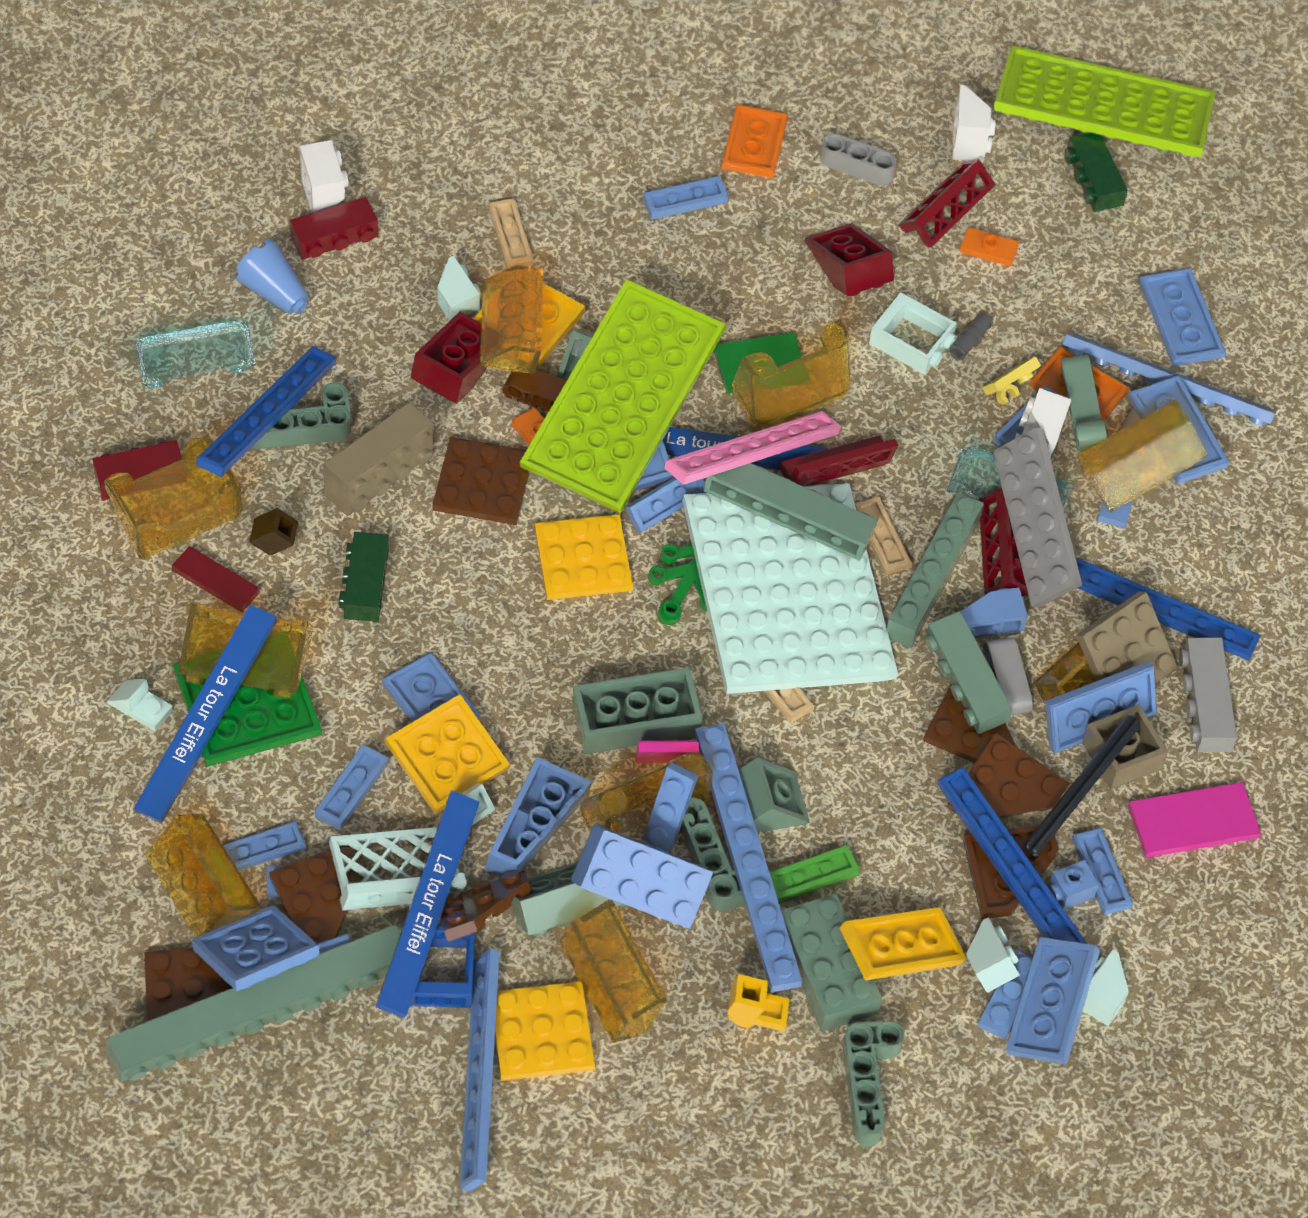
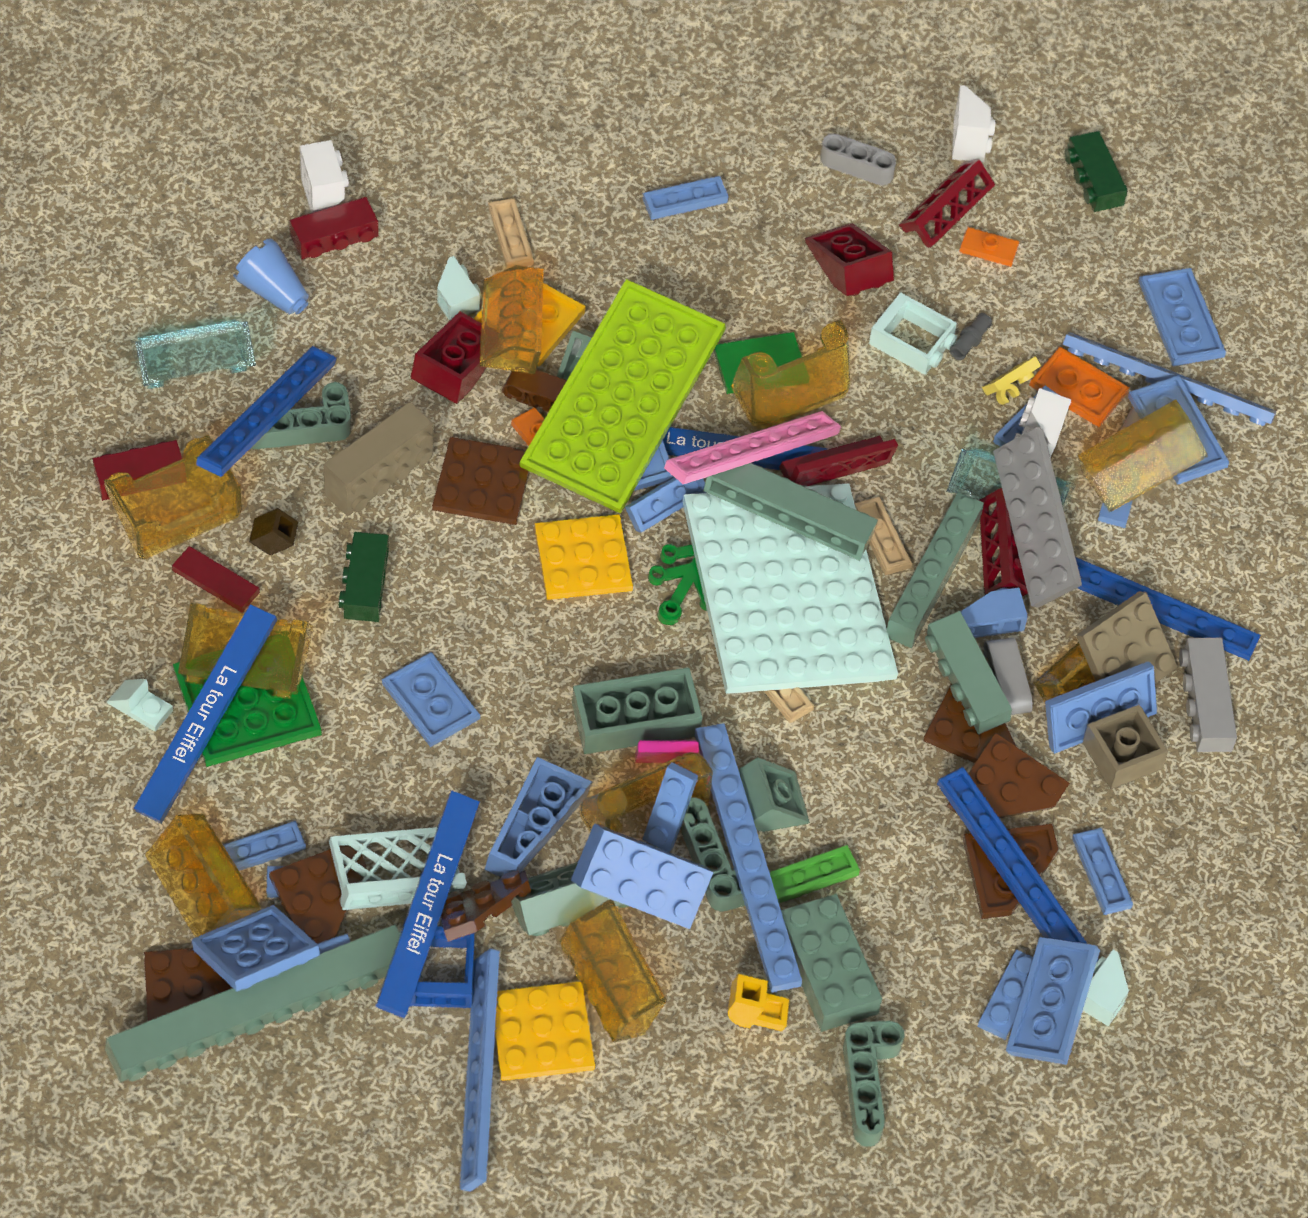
medium blue plate [315,744,389,831] -> none
yellow plate [385,694,510,814] -> none
light aqua plate [461,783,495,825] -> none
orange tile [721,104,788,178] -> none
yellow plate [840,907,967,981] -> none
light aqua slope [966,917,1020,993] -> none
lime plate [993,45,1216,157] -> none
black axle [1024,715,1140,857] -> none
medium blue brick [1048,860,1099,910] -> none
sand green beam [1061,354,1107,459] -> none
dark pink tile [1128,782,1261,858] -> none

